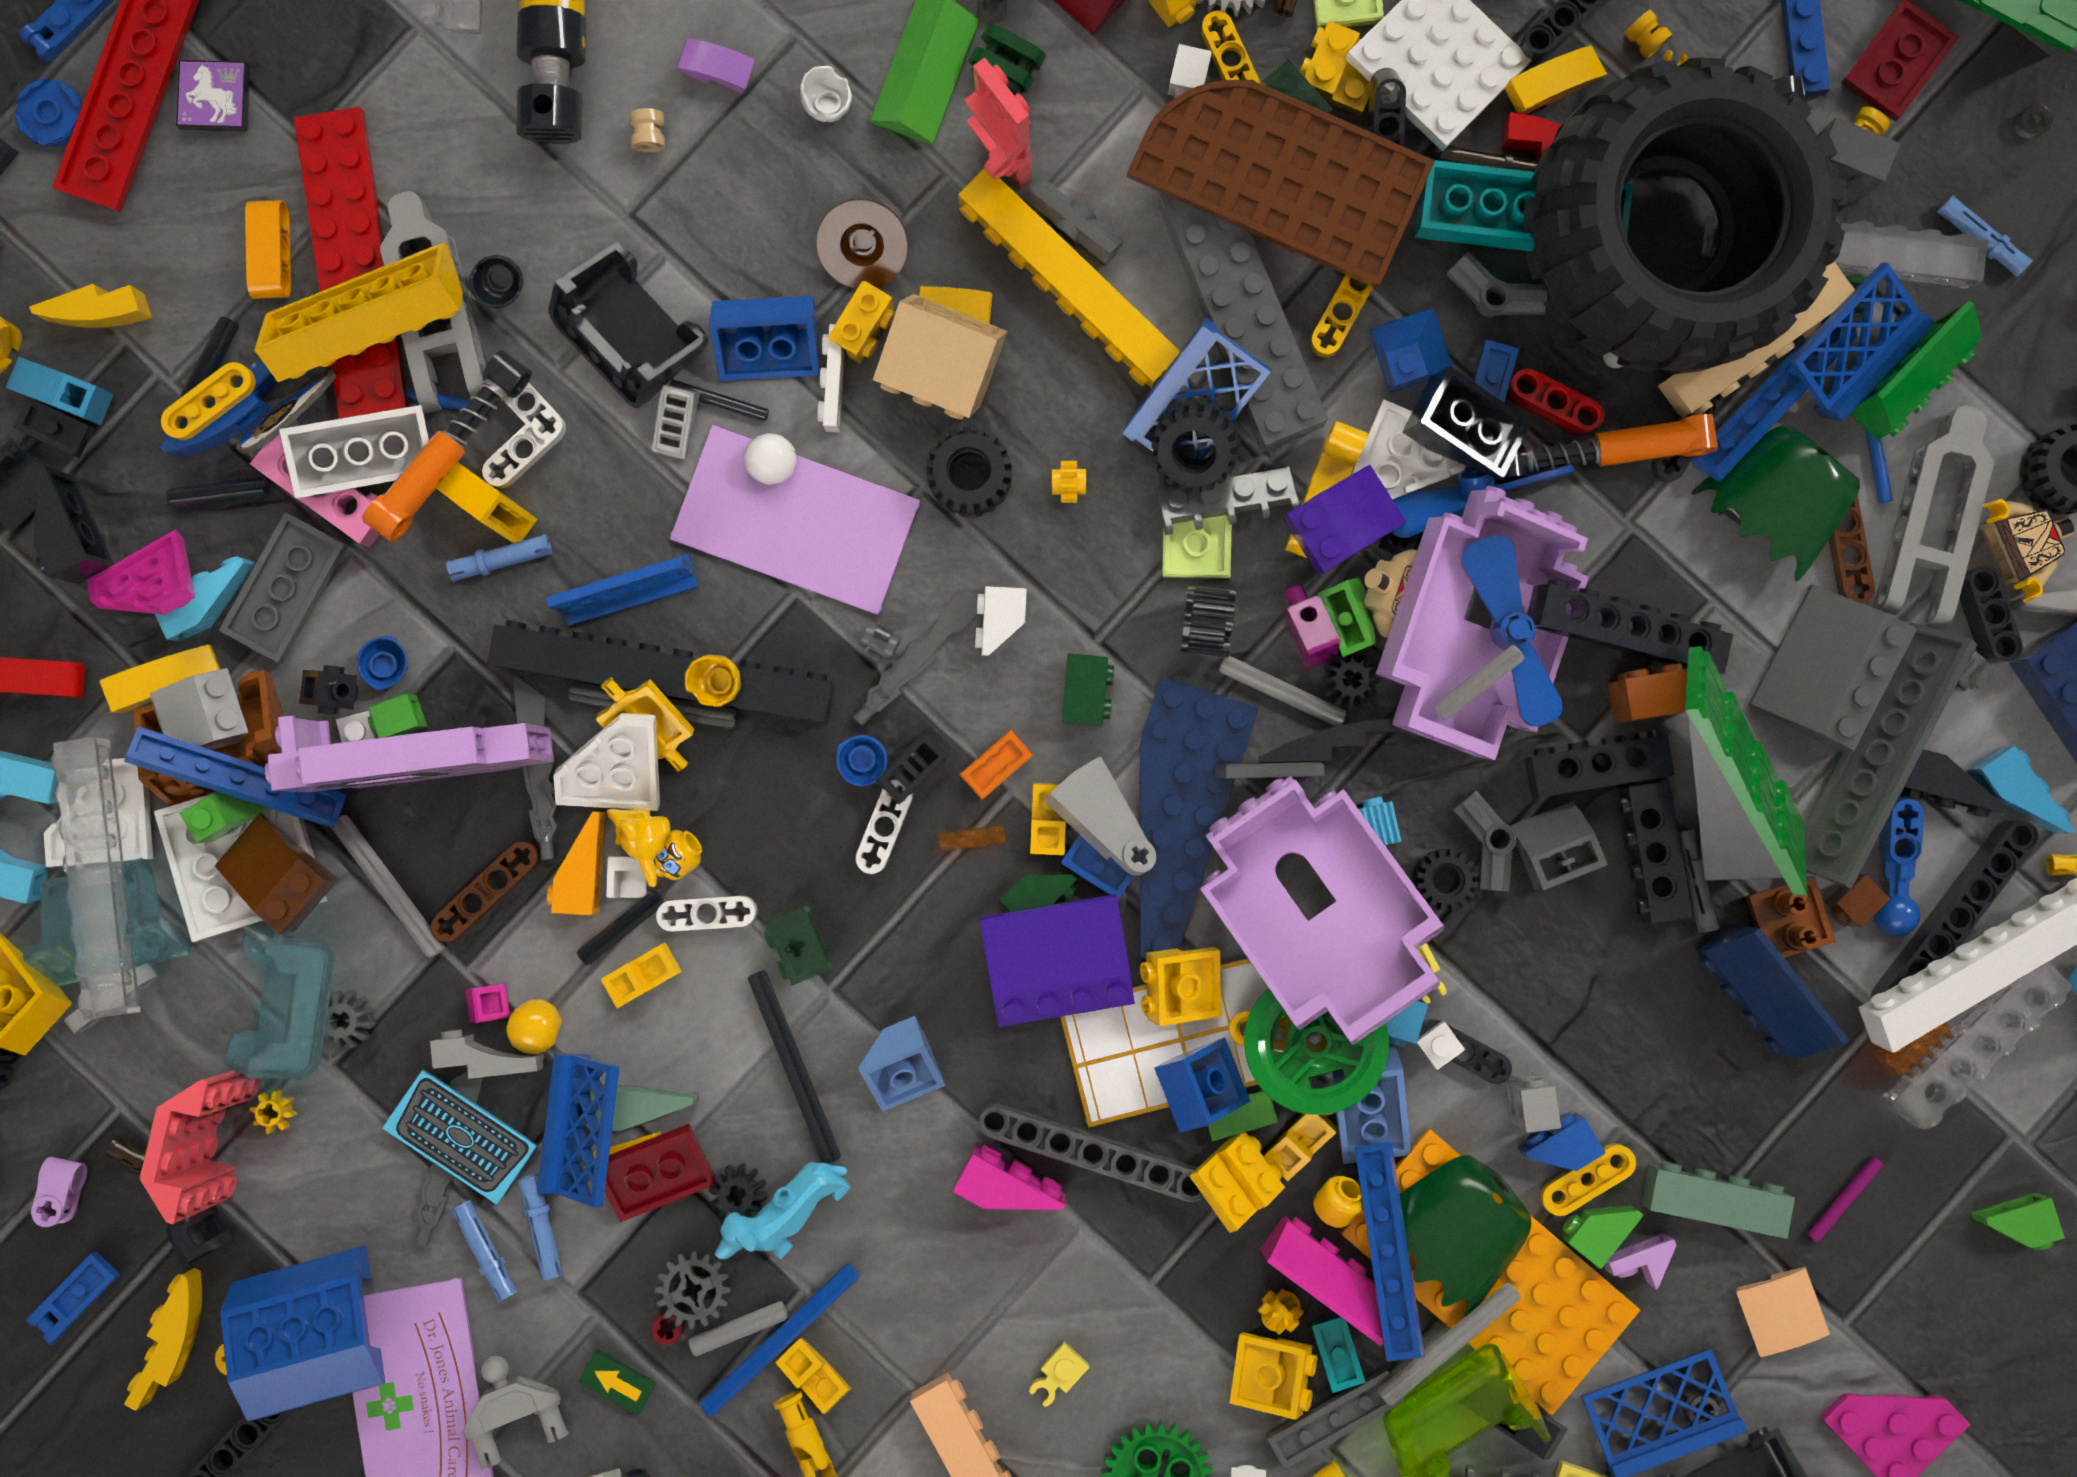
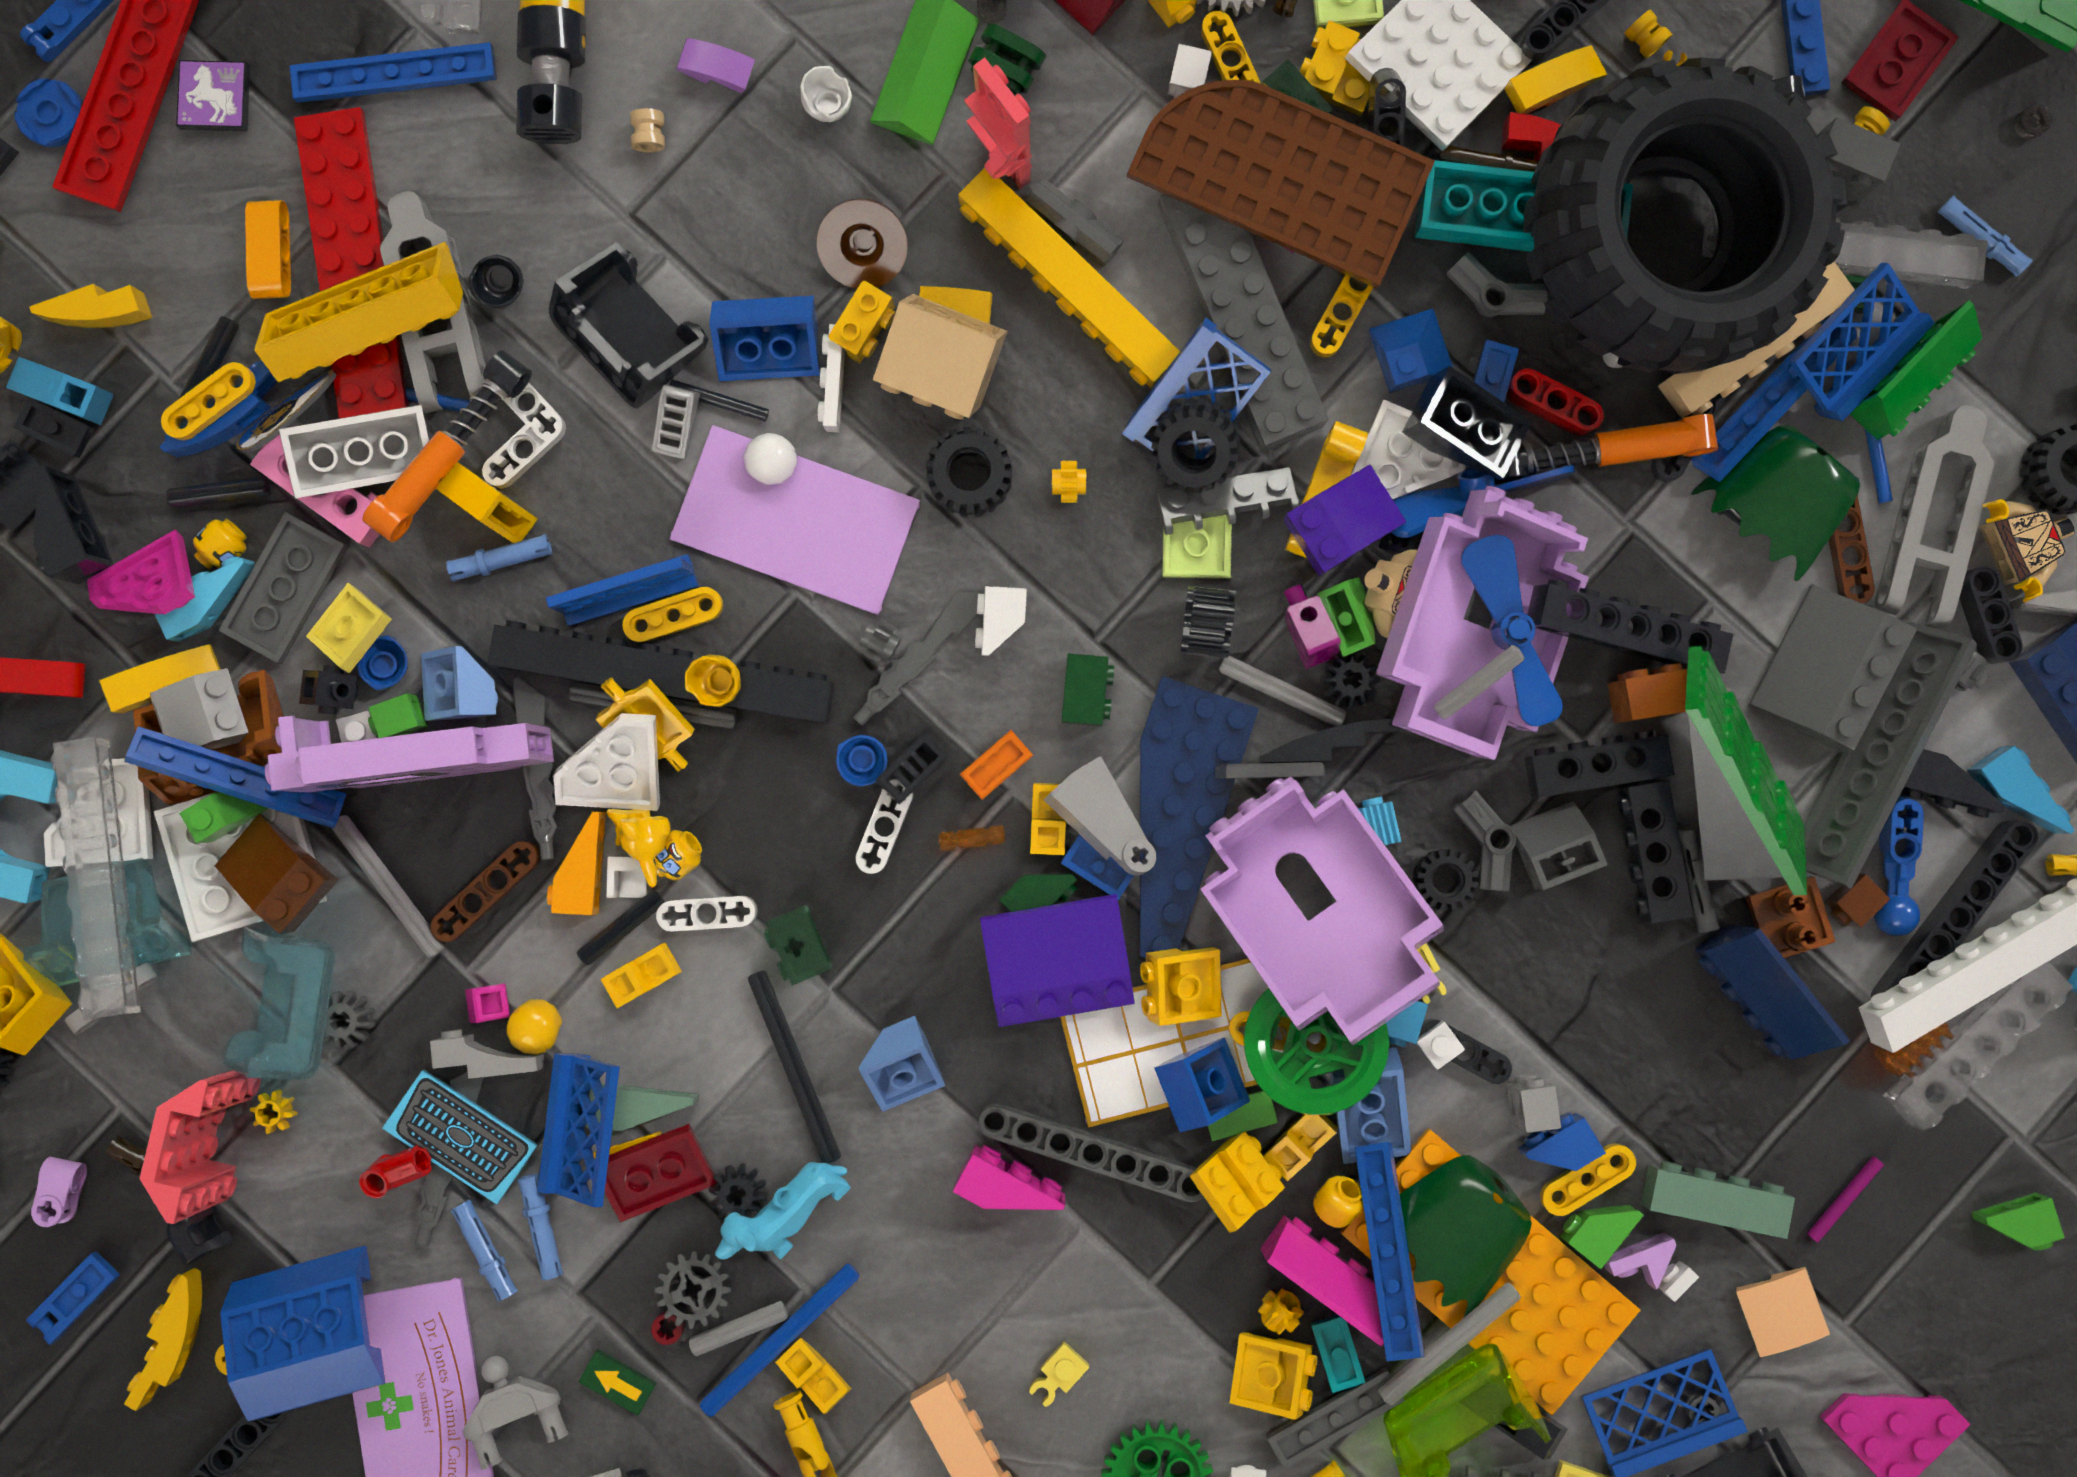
none -> yellow head [193,519,247,569]
none -> blue plate [290,42,497,103]
none -> light yellow plate [306,583,392,673]
none -> red piece [359,1145,432,1199]
none -> light blue slope [421,646,498,721]
none -> yellow plate [623,587,723,643]
none -> white plate [1658,1261,1699,1302]

